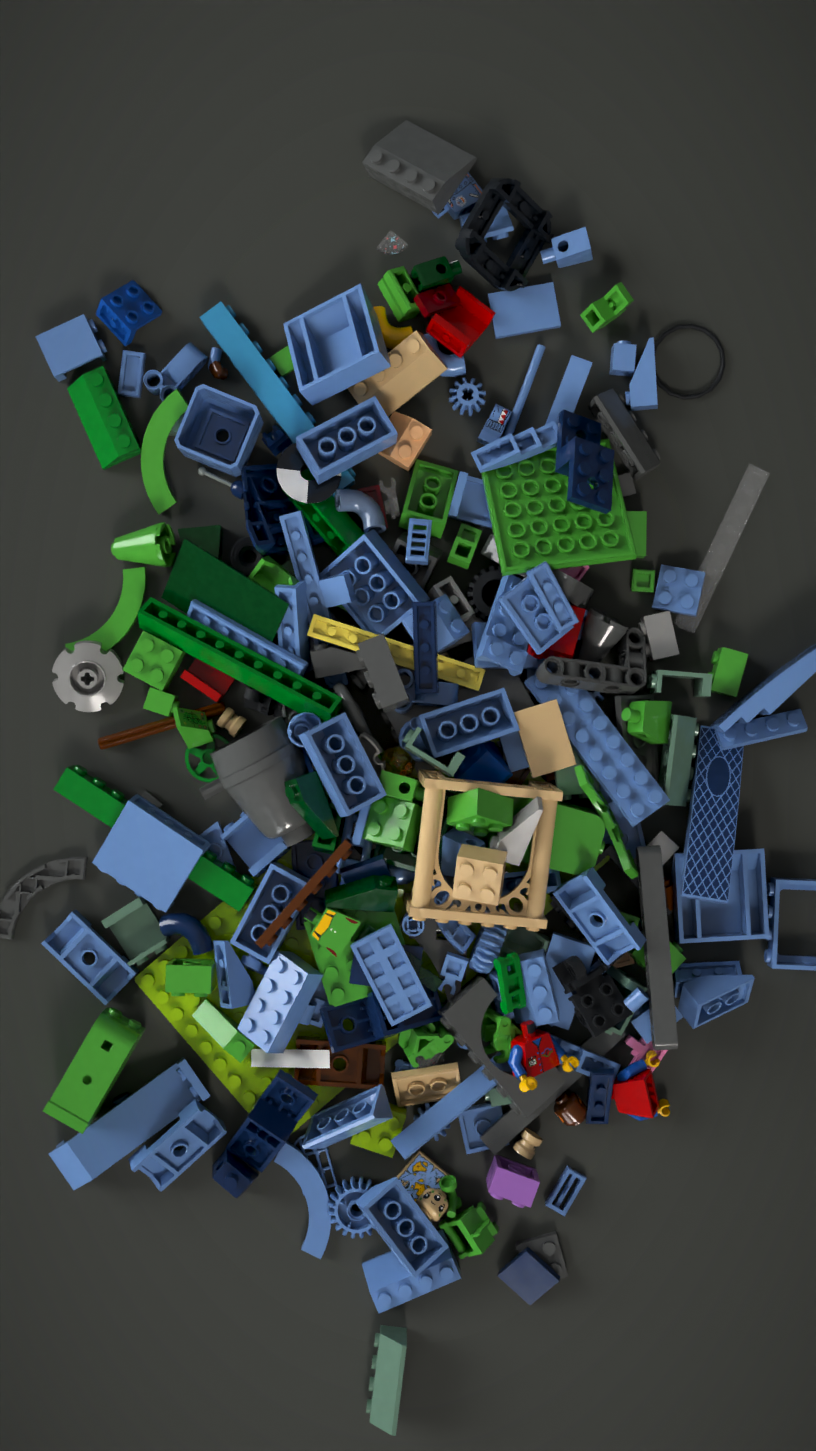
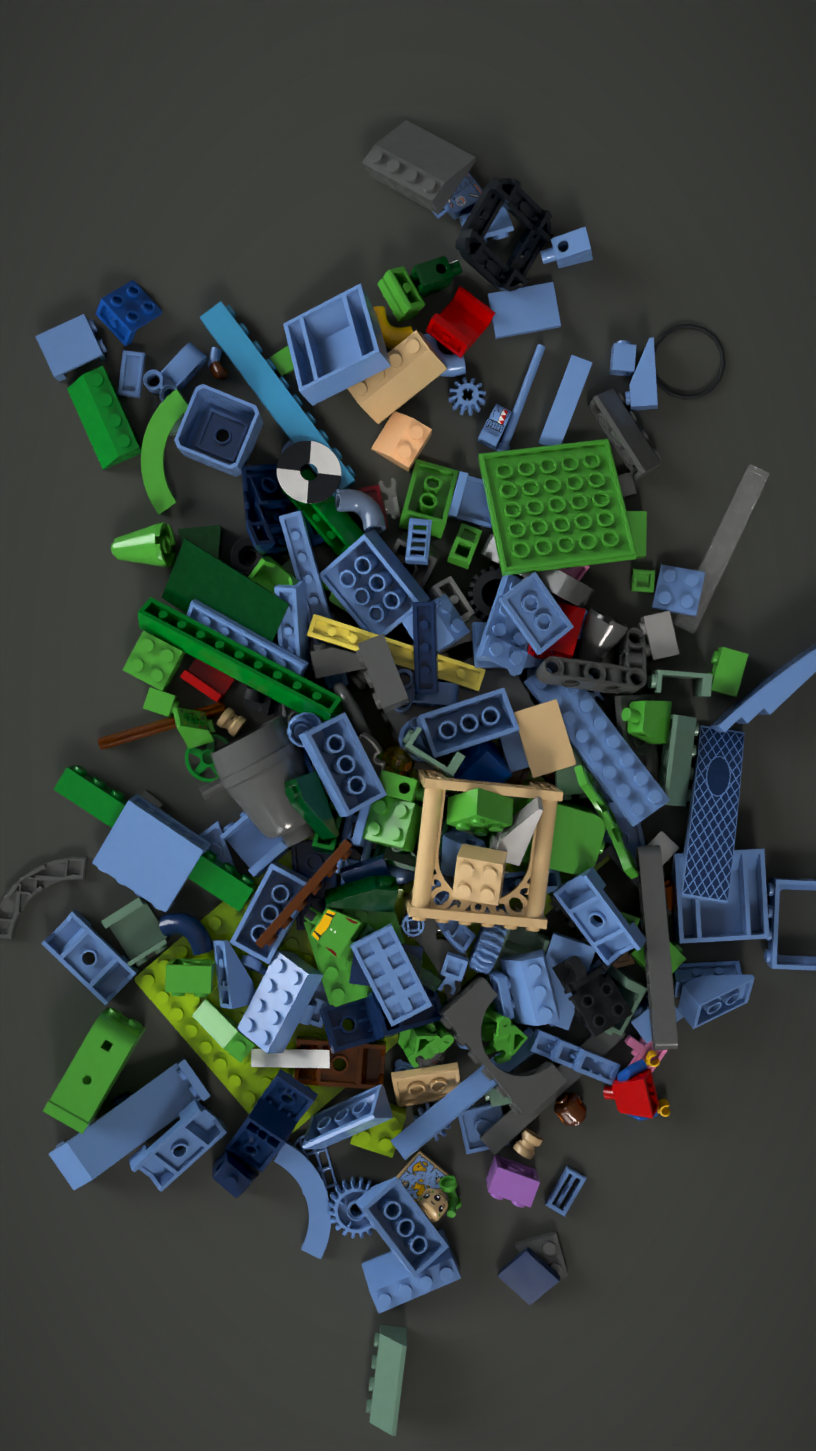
light grey piece [52,640,125,712] -> none
bright green tile [65,567,147,651] -> none
hinge [198,467,244,500] -> none
dark blue tile [261,425,292,456] -> none
medium blue brick [296,396,398,485] -> none
medium blue piece [319,572,356,608] -> none
clear tile [377,230,408,255] -> none
dark red plate [413,283,461,318] -> none
bright green piece [438,1201,499,1259] -> none
medium blue slope [471,421,558,473] -> none
green plate [493,952,526,1014] -> none
torso [508,1020,579,1092] -> none
medium blue tile [525,561,579,633] -> none
dark blue bracket [555,410,614,514] -> none
bright green brick [580,282,634,333] -> none
dark blue tile [585,1068,614,1124] -> none
medium blue hinge [623,987,649,1012] -> none
medium blue plate [714,709,808,751] -> none

